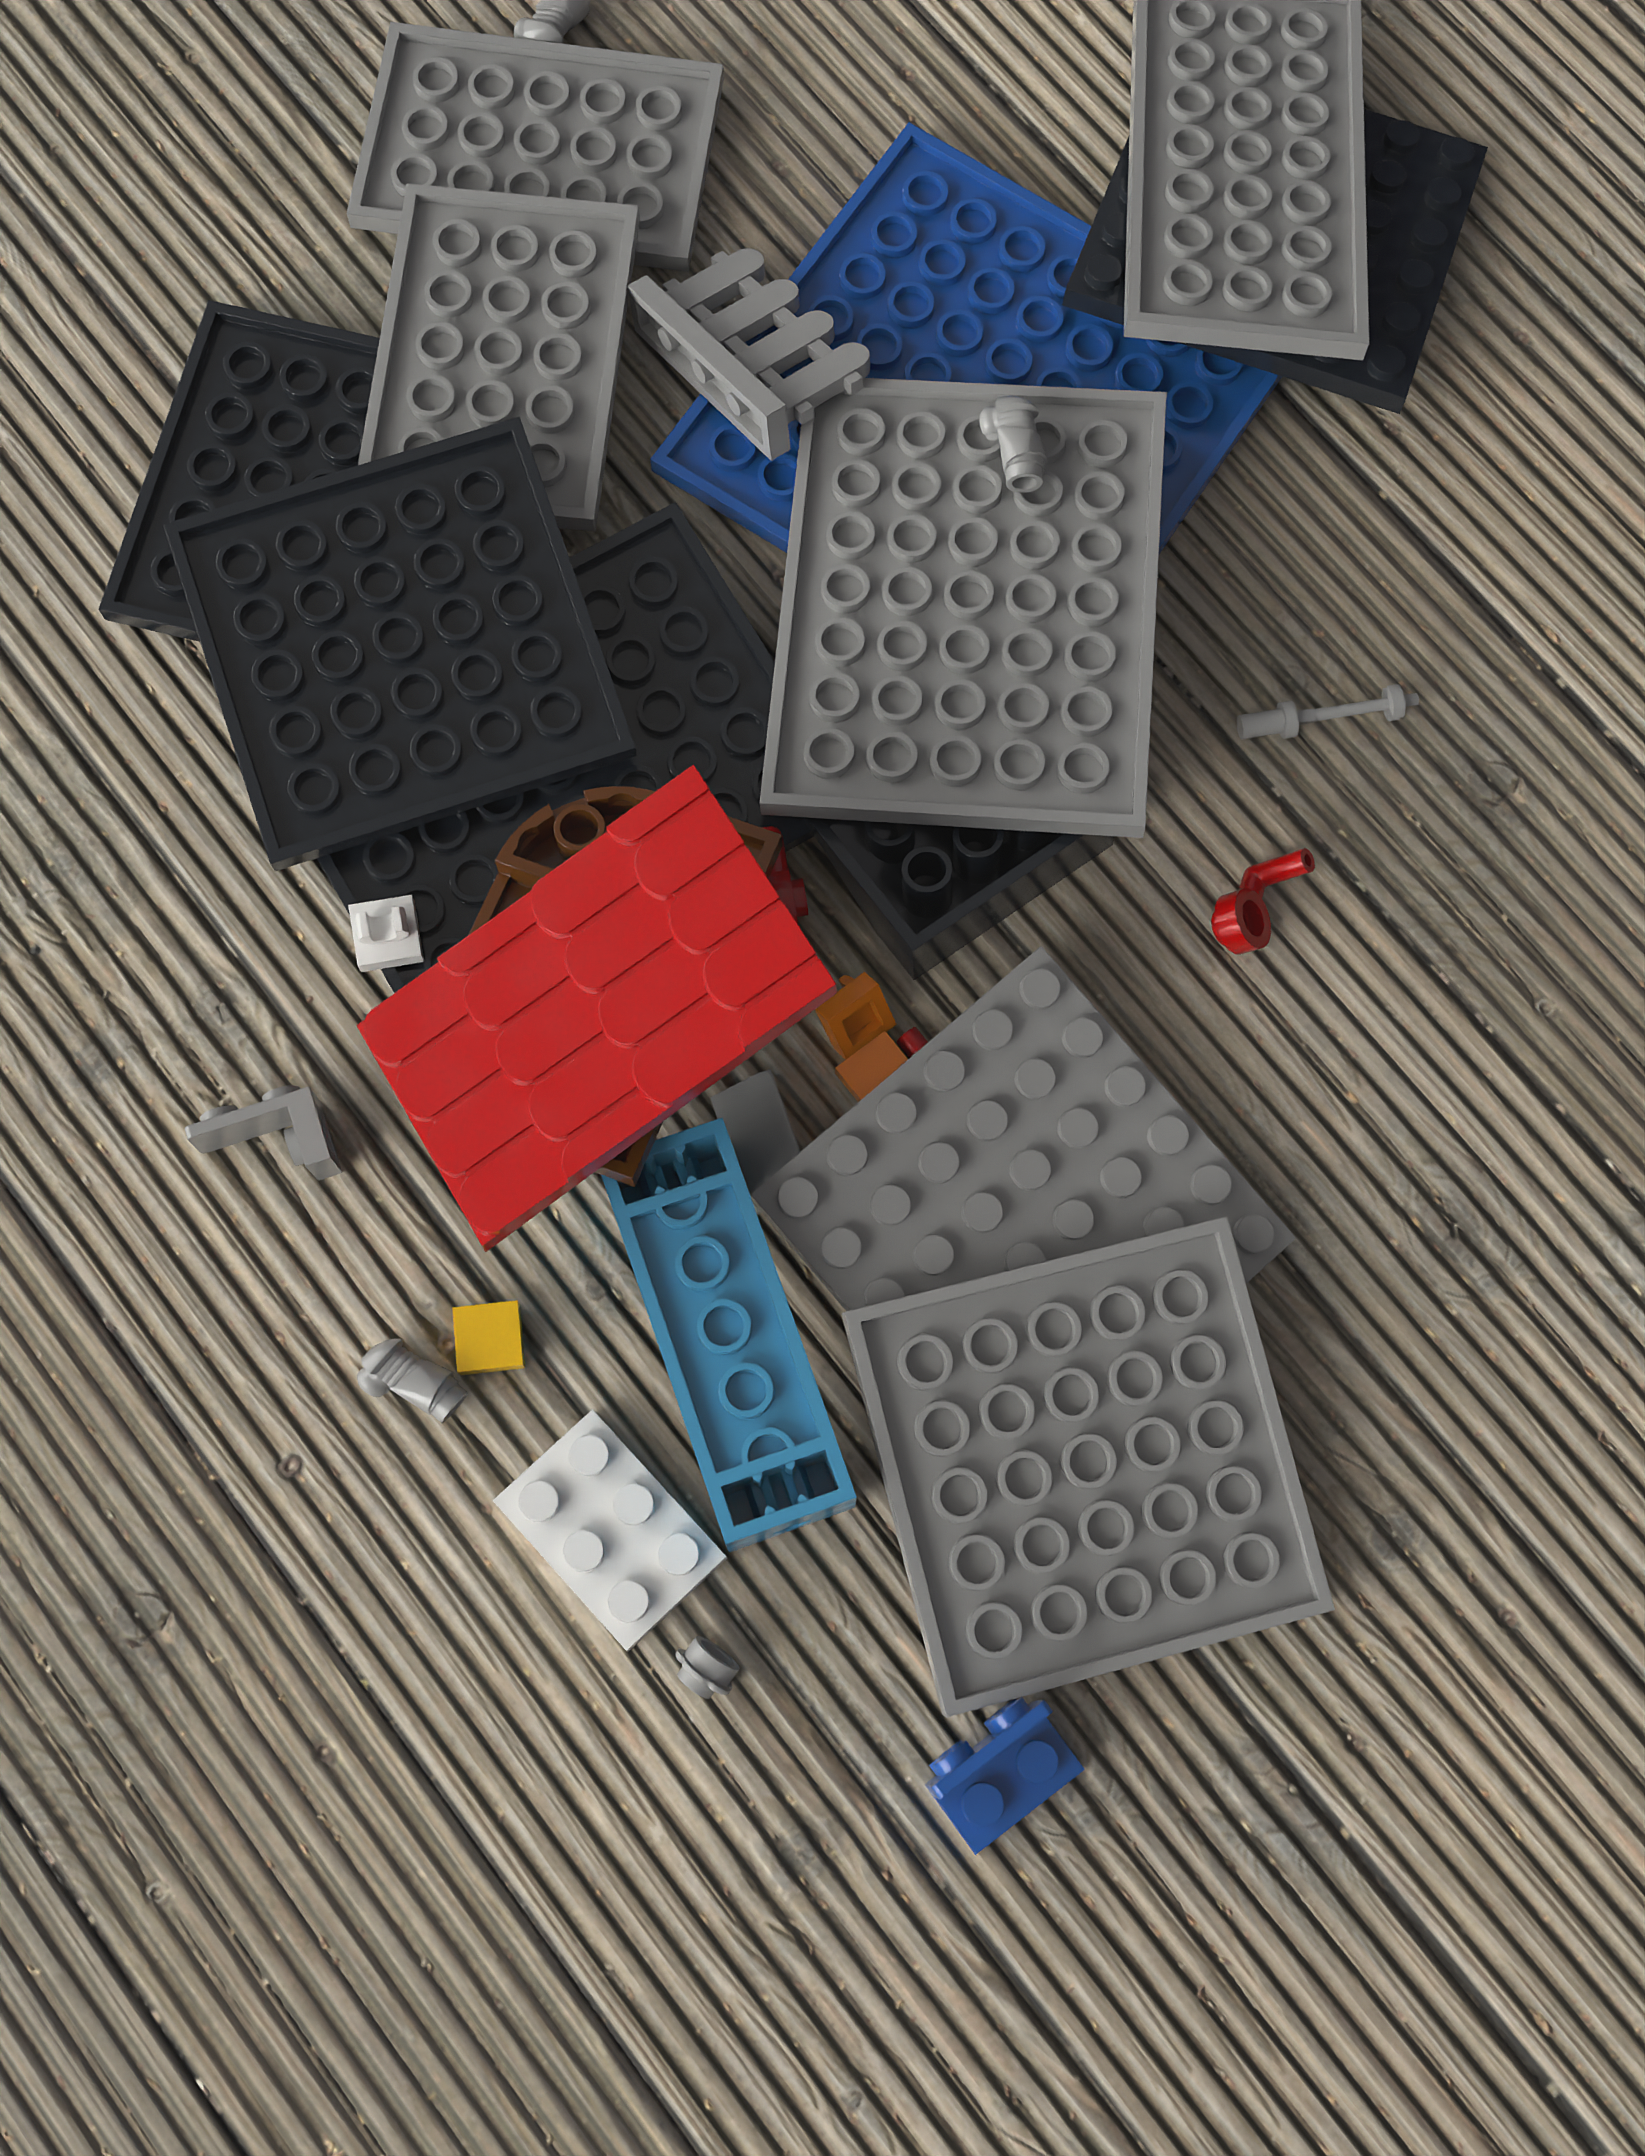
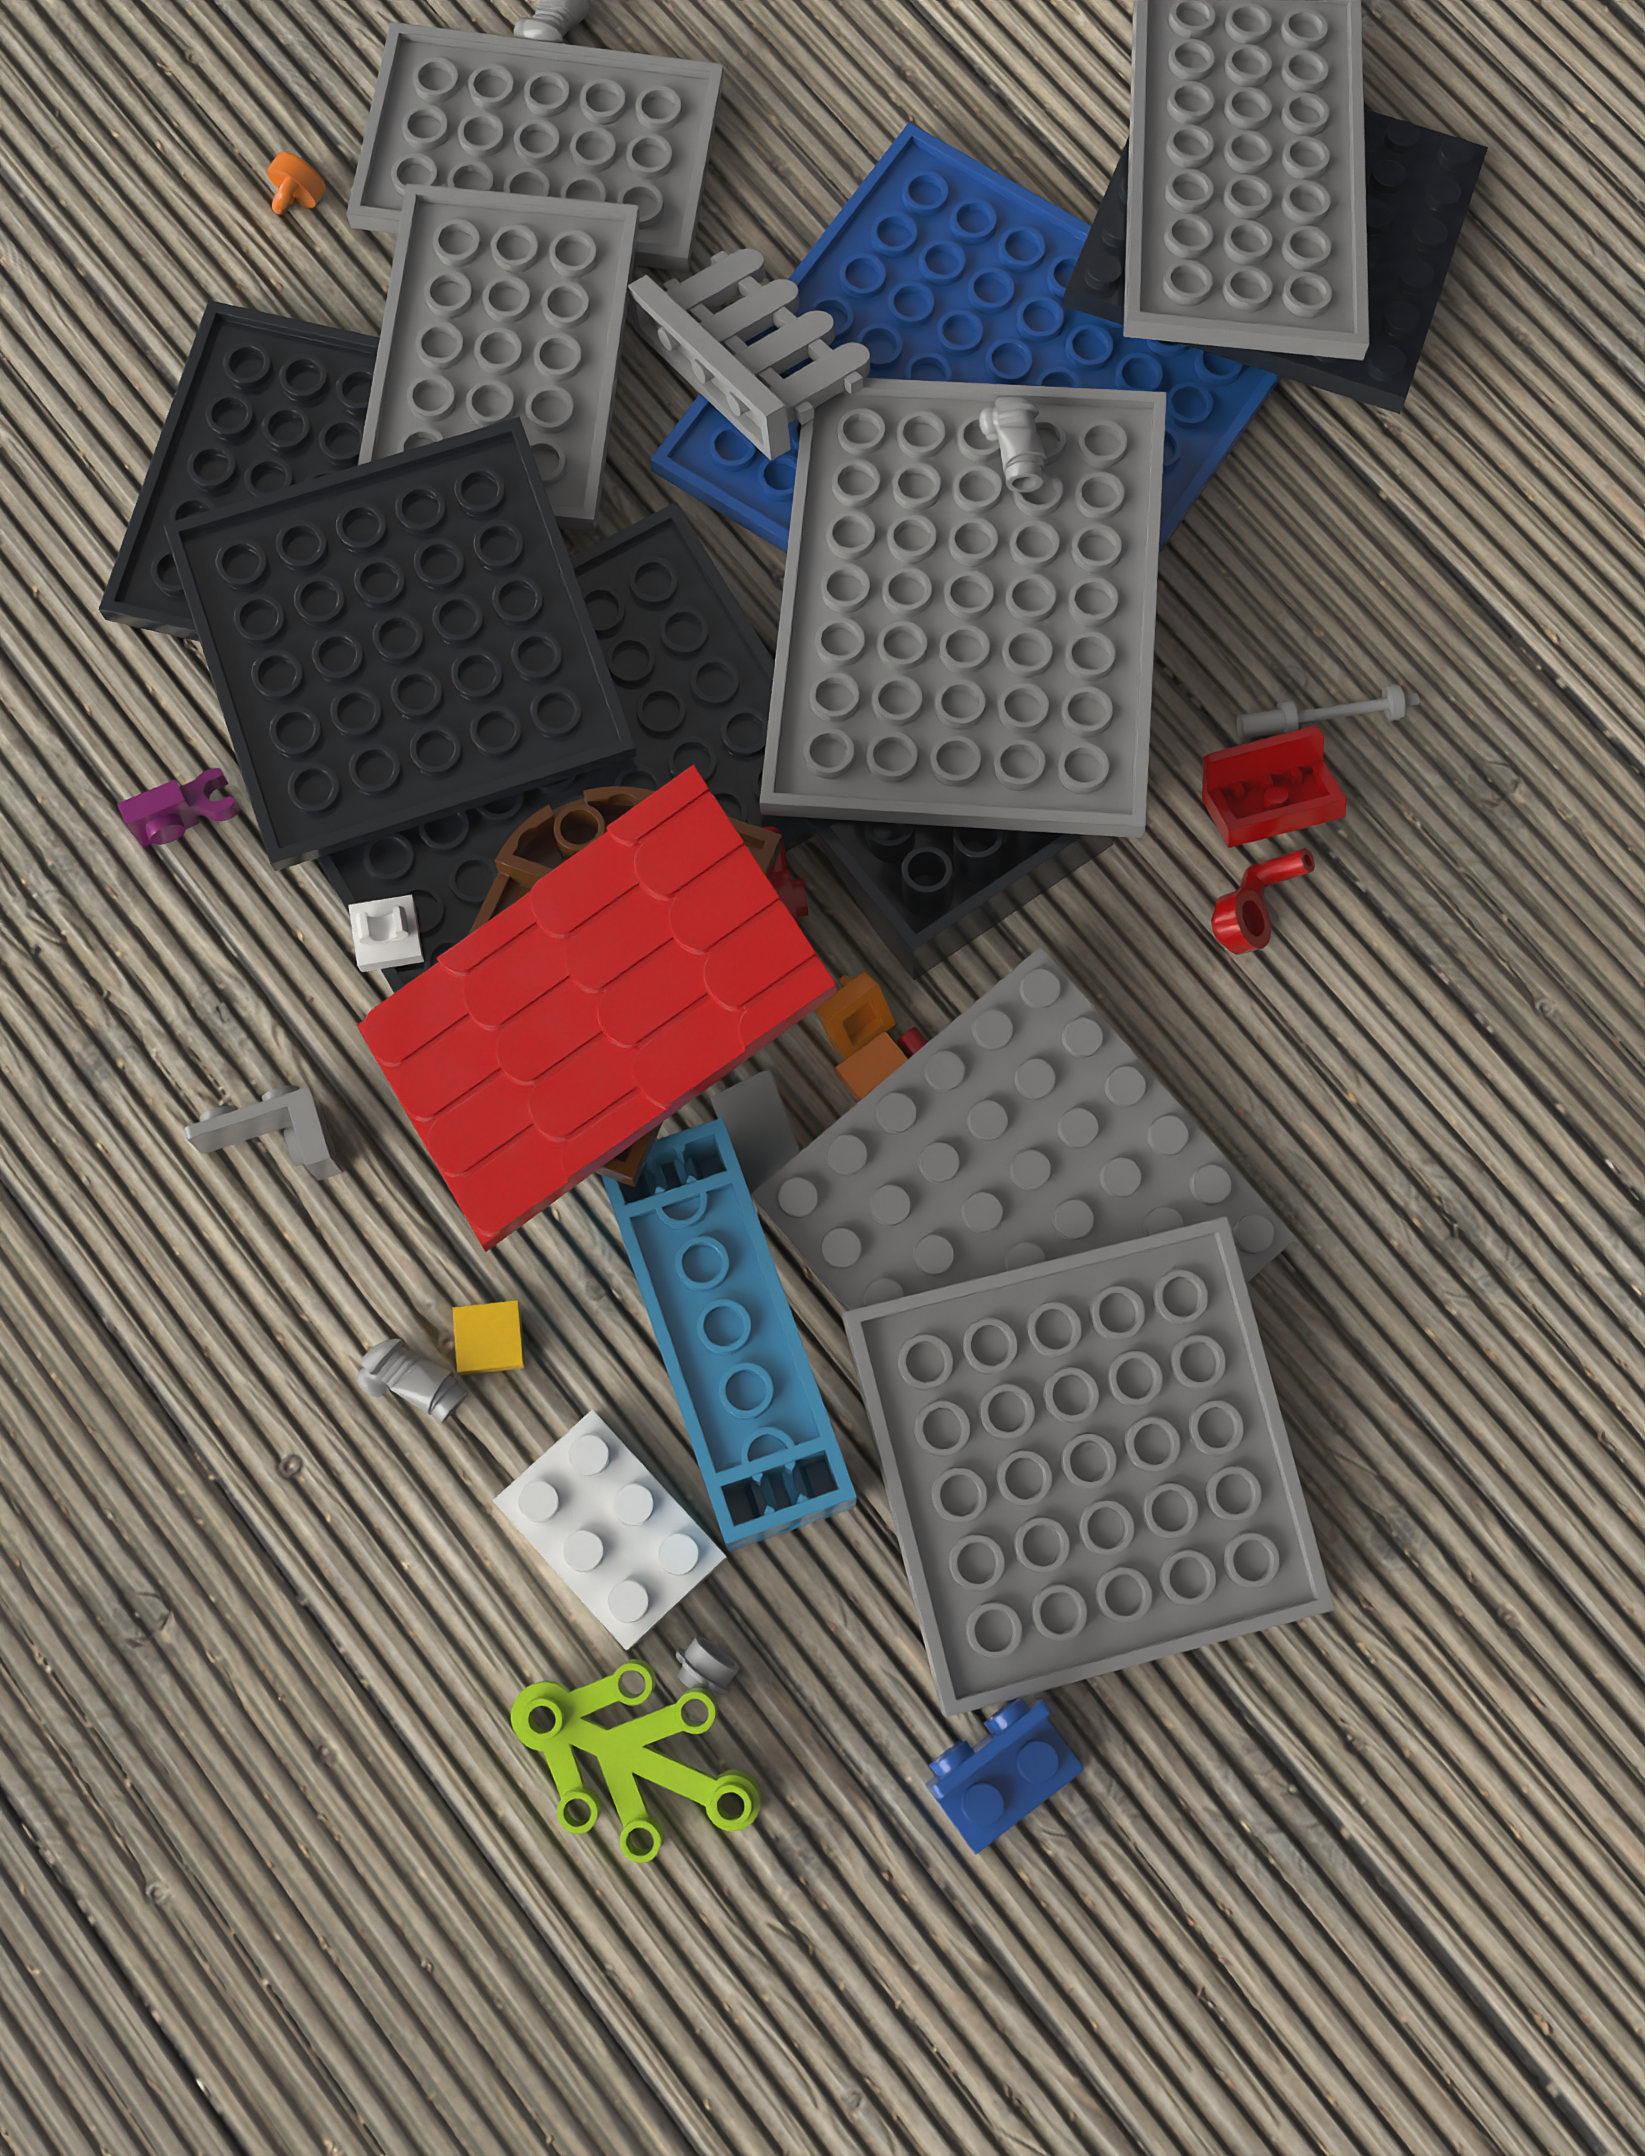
none -> magenta plate [117,768,241,848]
none -> orange tile [266,152,326,215]
none -> lime plant [511,1659,763,1863]
none -> red bracket [1202,726,1347,848]

